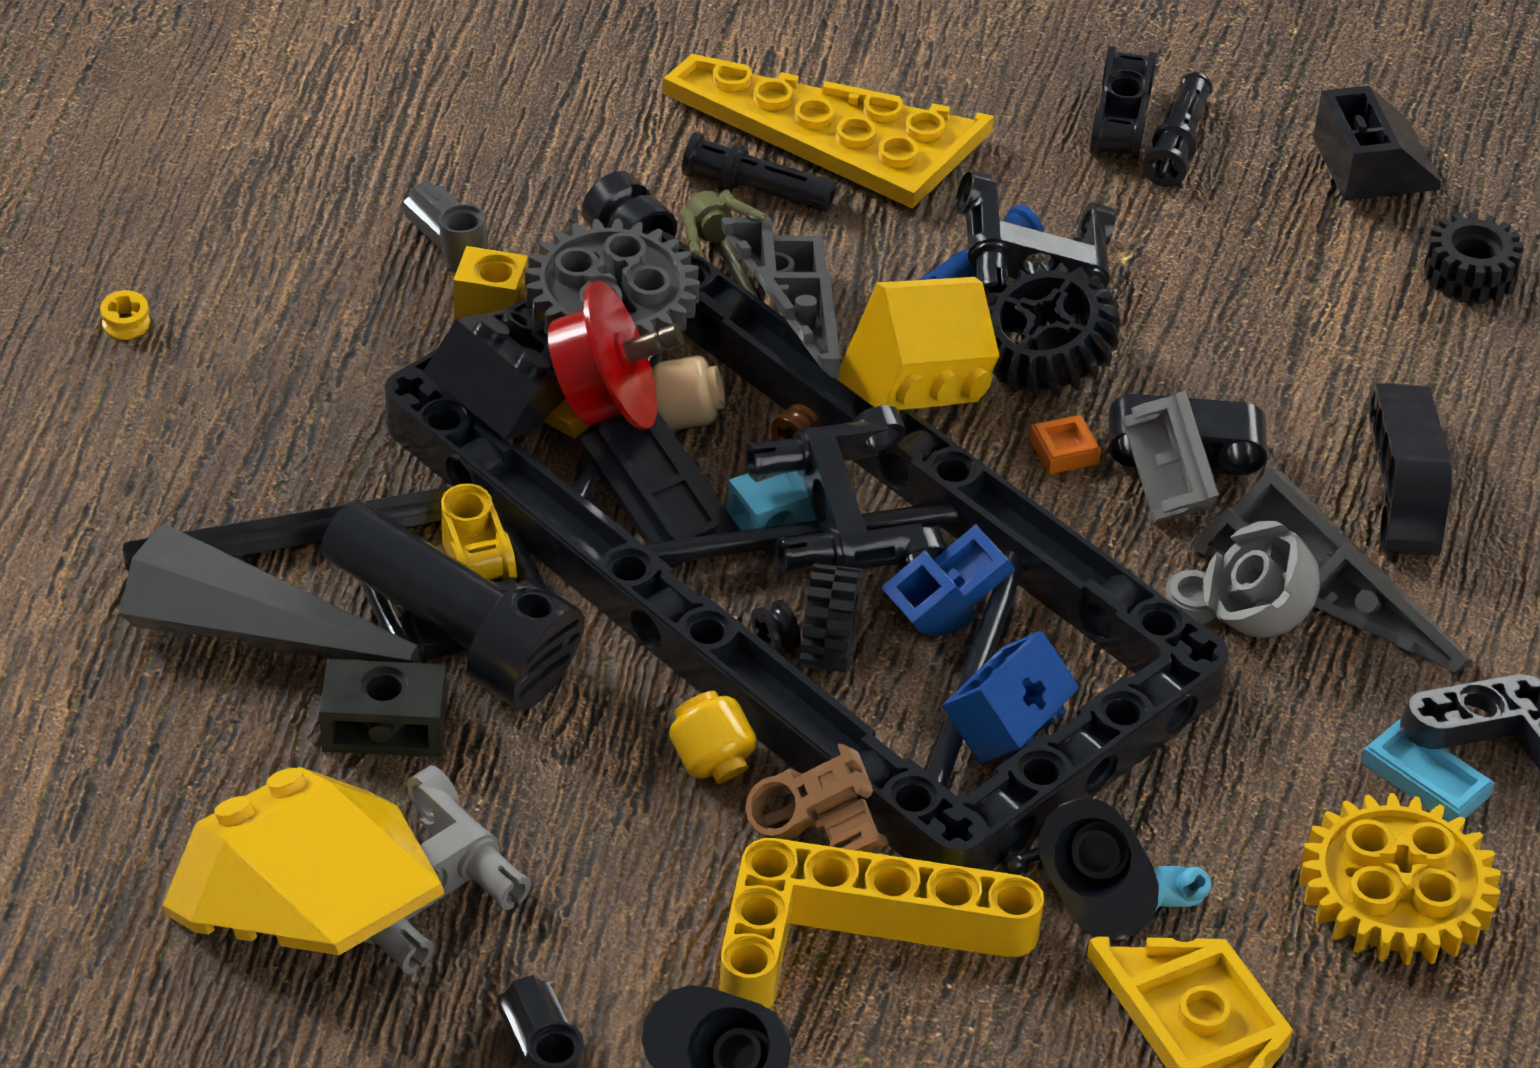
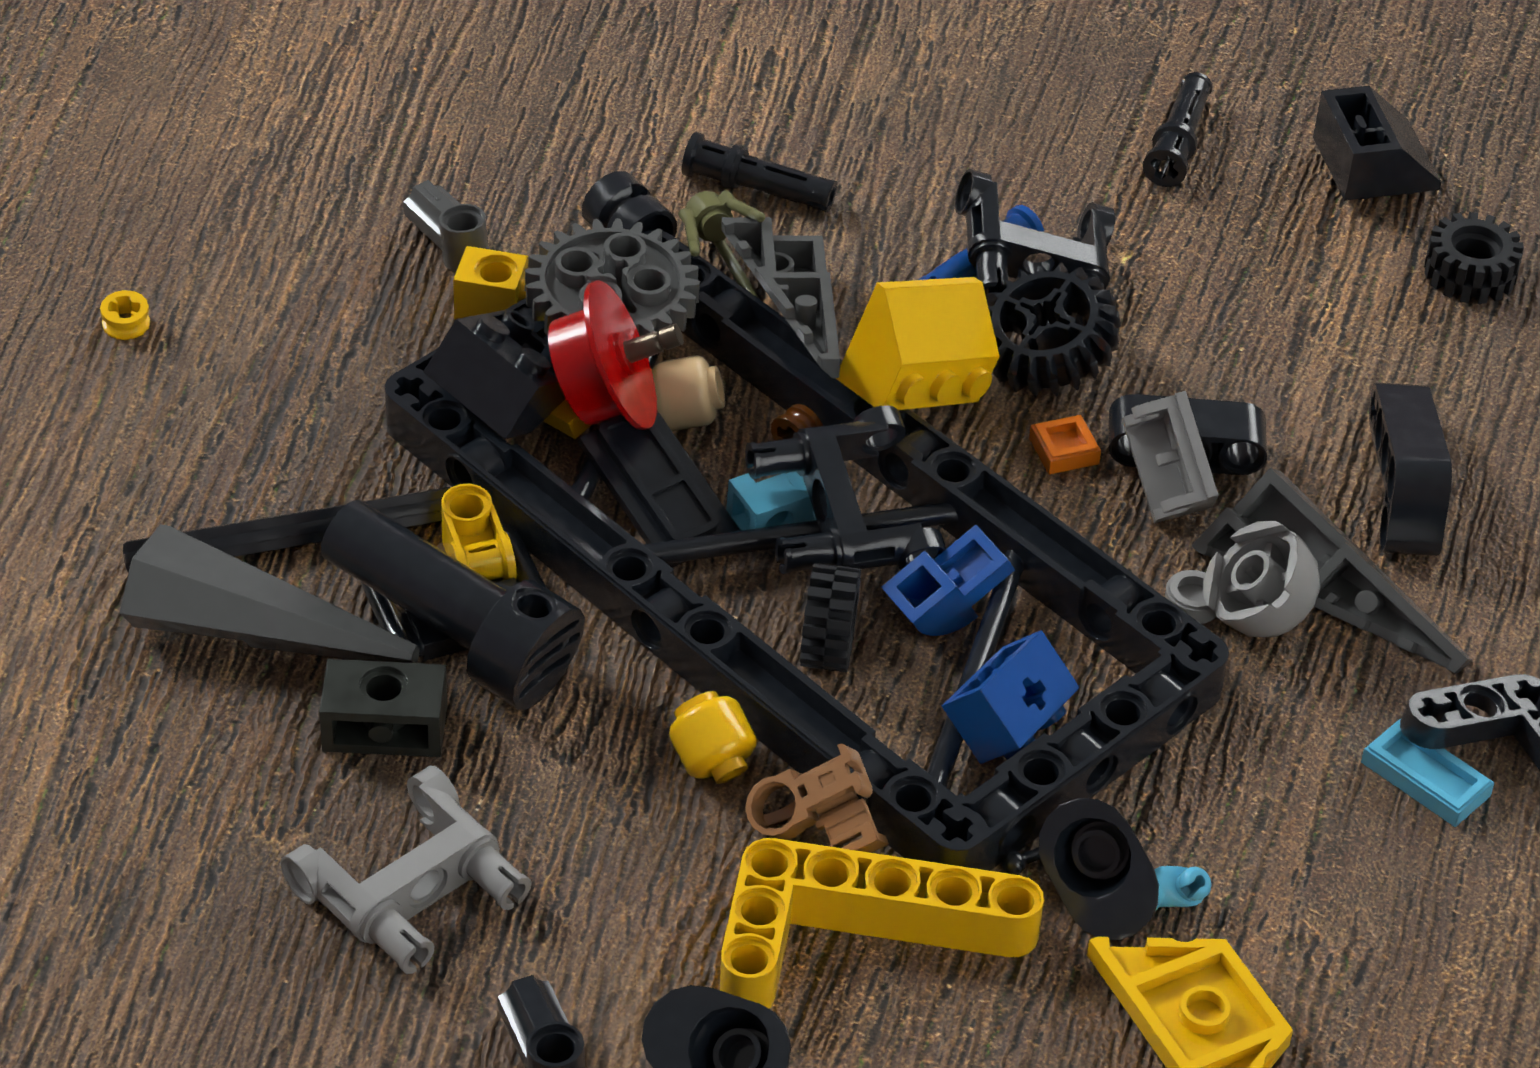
yellow wedge [162,766,445,955] -> none
yellow wing [663,54,994,209] -> none
black bush [751,600,801,654] -> none
black piece [1090,45,1157,160] -> none
yellow gear [1299,793,1501,965] -> none

